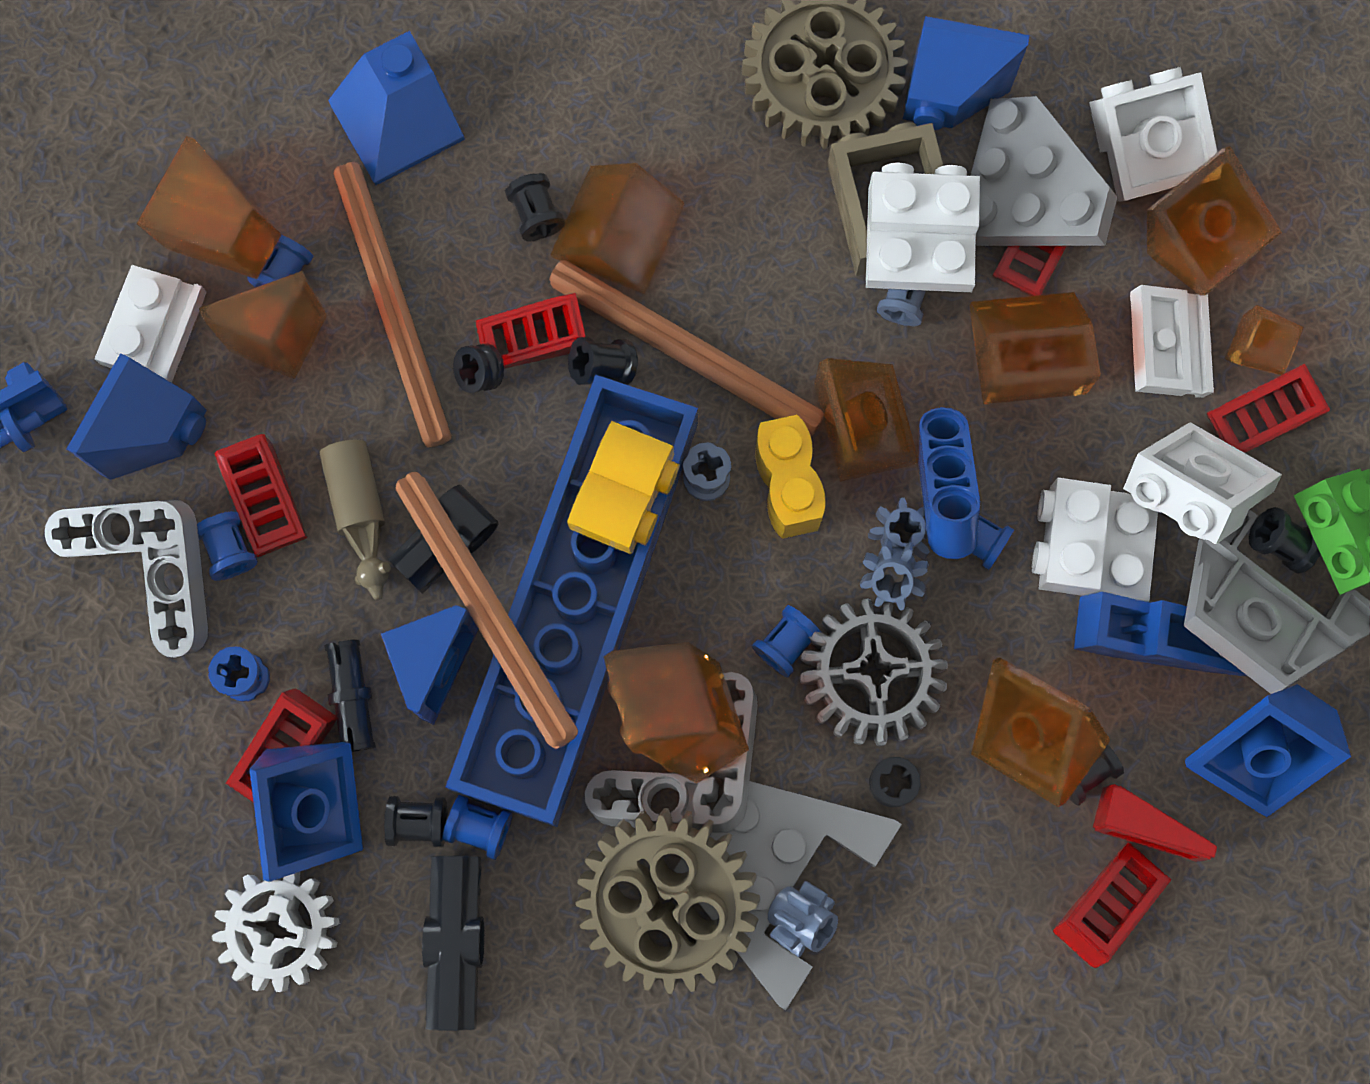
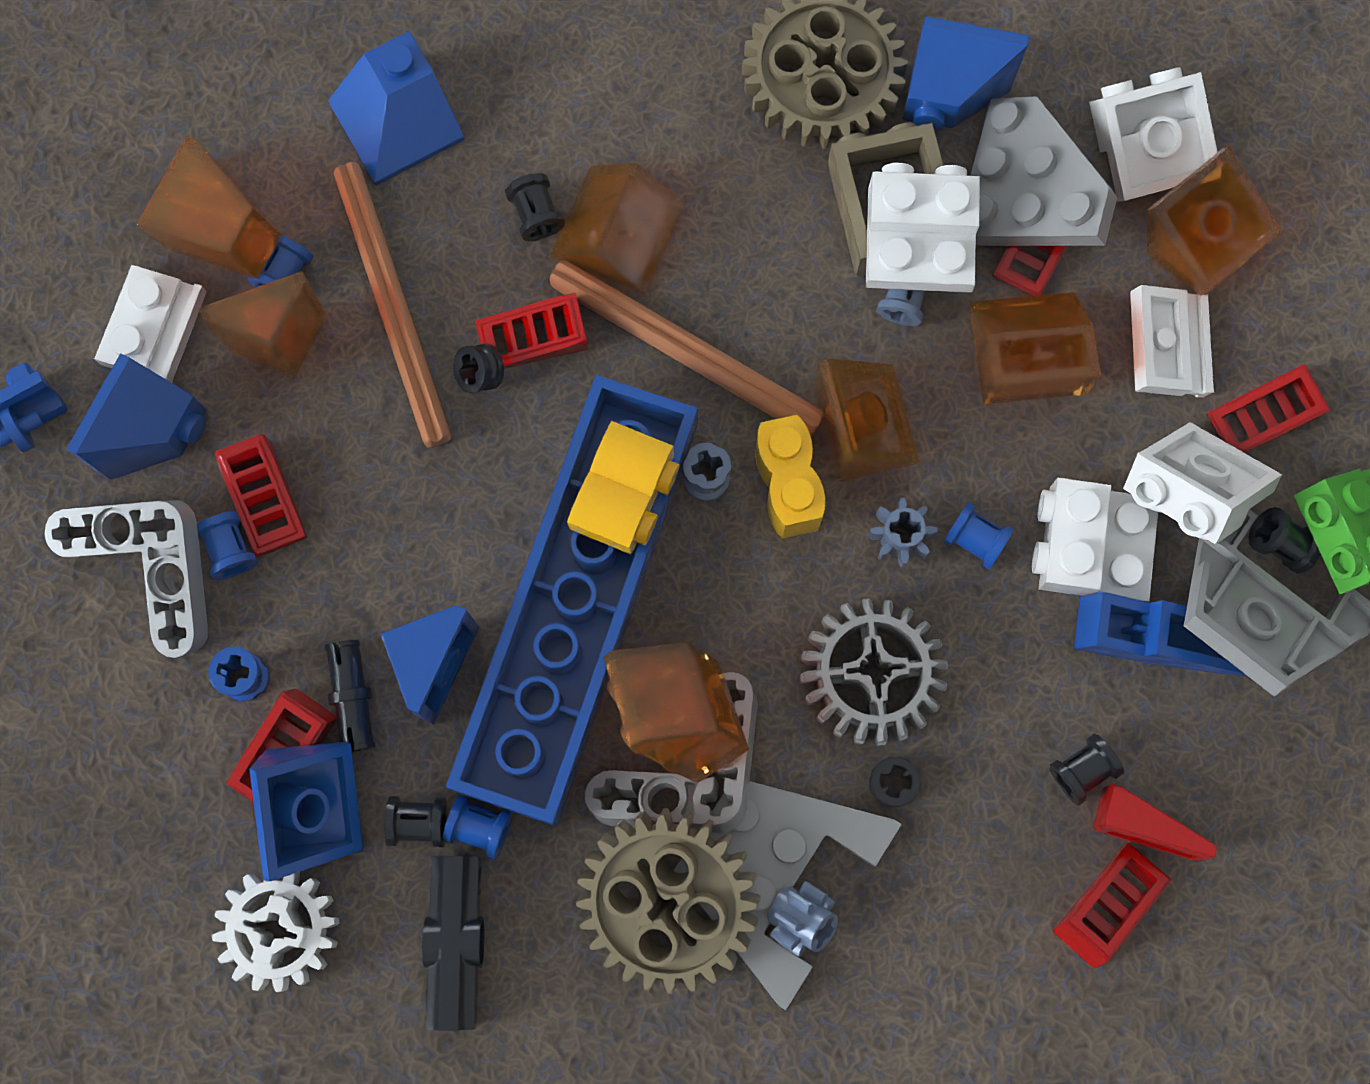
dark tan wheel [319,440,391,600] -> none
black piece [388,485,499,594] -> none
nougat axle [396,472,578,749] -> none
black bush [568,337,638,385] -> none
blue bush [751,605,822,678] -> none
sand blue gear [860,539,929,610] -> none
blue beam [918,407,980,559] -> none
clear orange slope [971,657,1110,807] -> none
blue slope [1185,684,1351,817] -> none
clear orange slope [1224,305,1304,375] -> none

